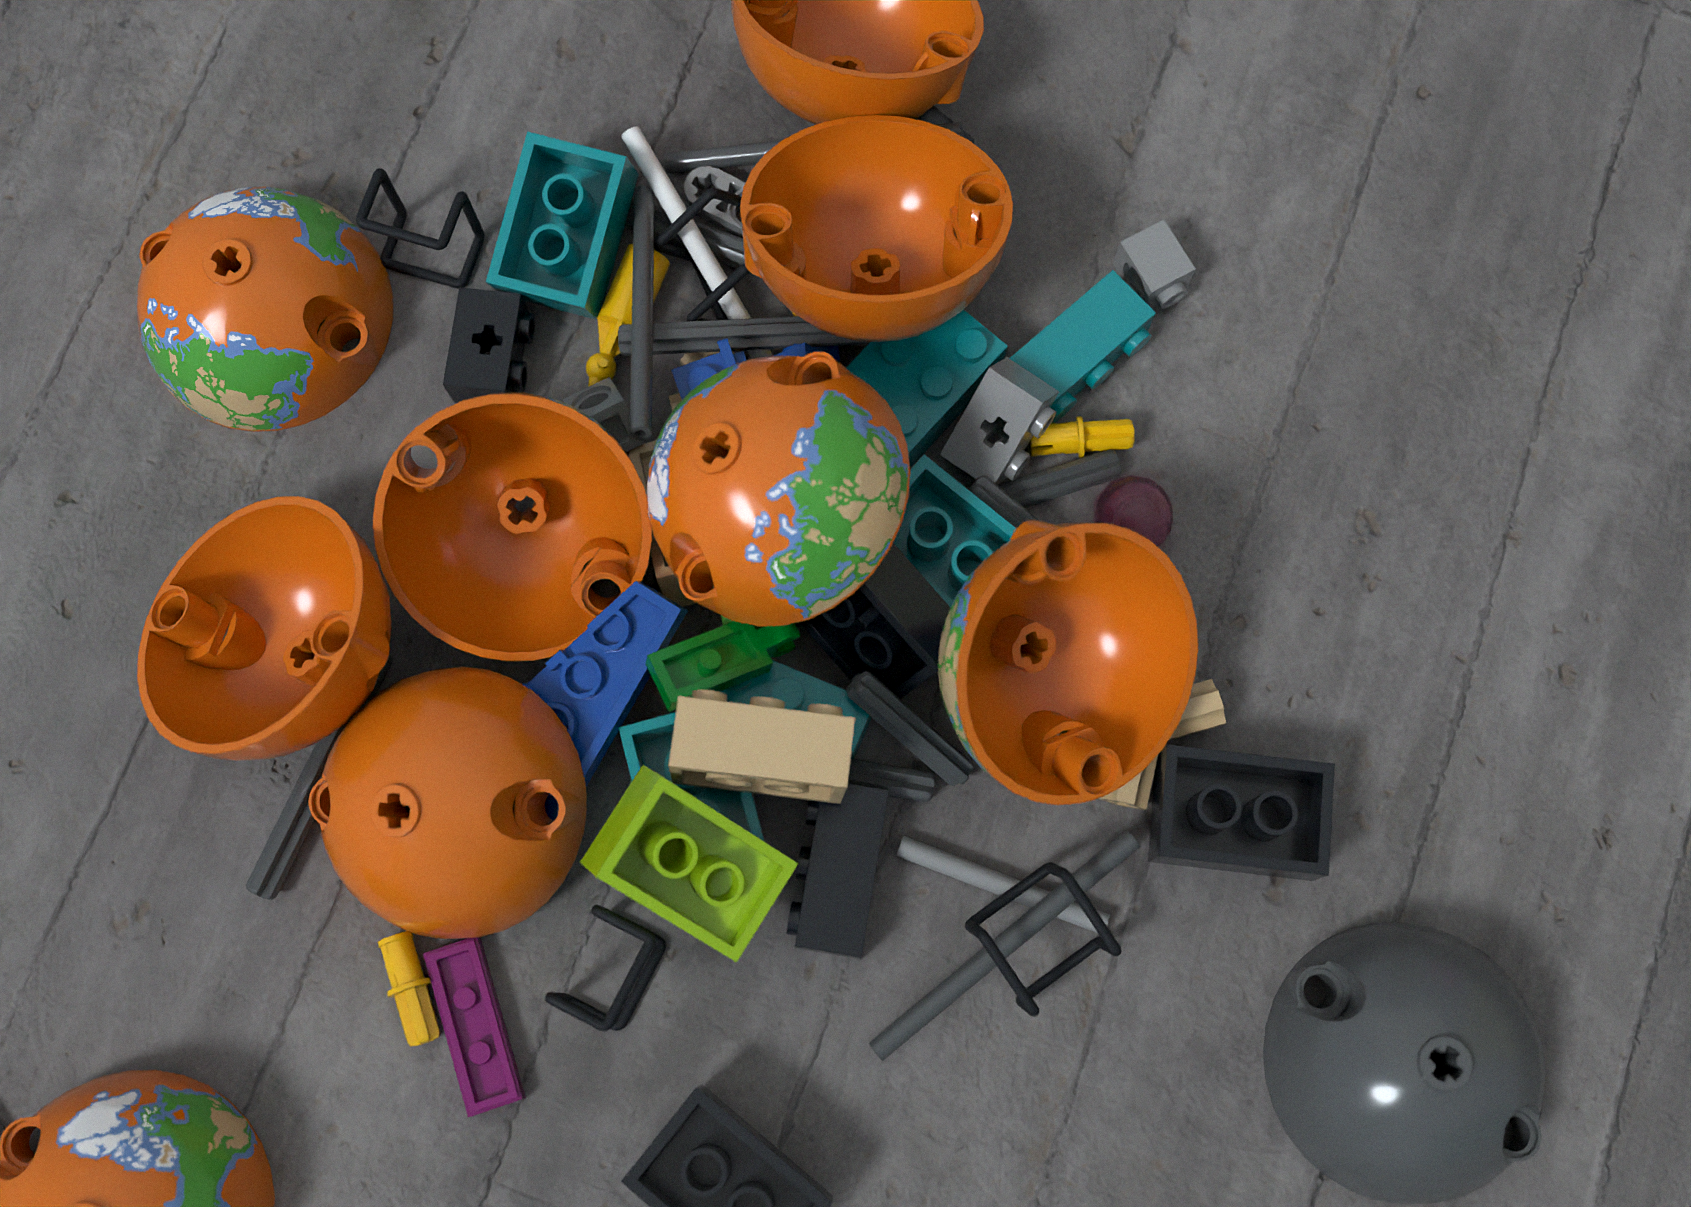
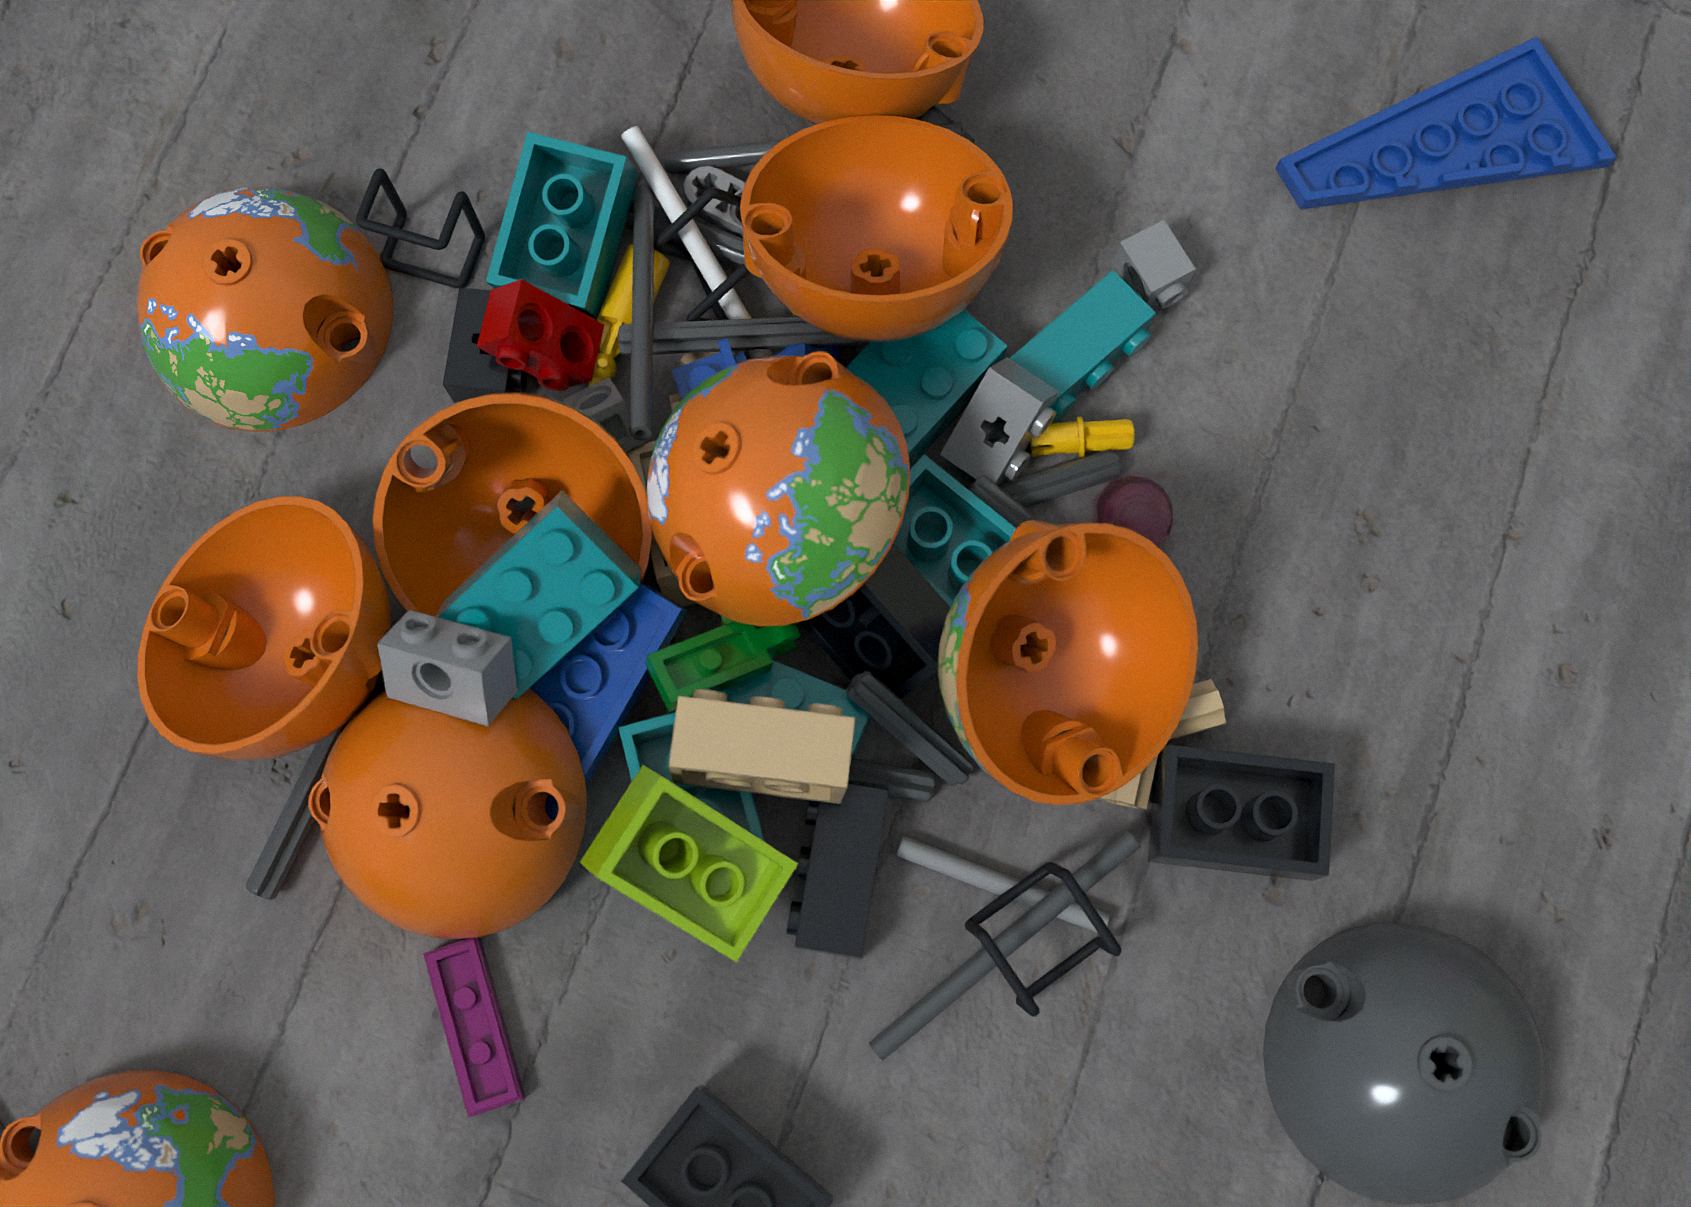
yellow axle [377,931,440,1046] -> none
black piece [545,905,666,1031] -> none
none -> light grey brick [377,610,517,726]
none -> teal brick [436,490,641,700]
none -> red brick [476,279,604,391]
none -> blue wing [1275,37,1617,210]

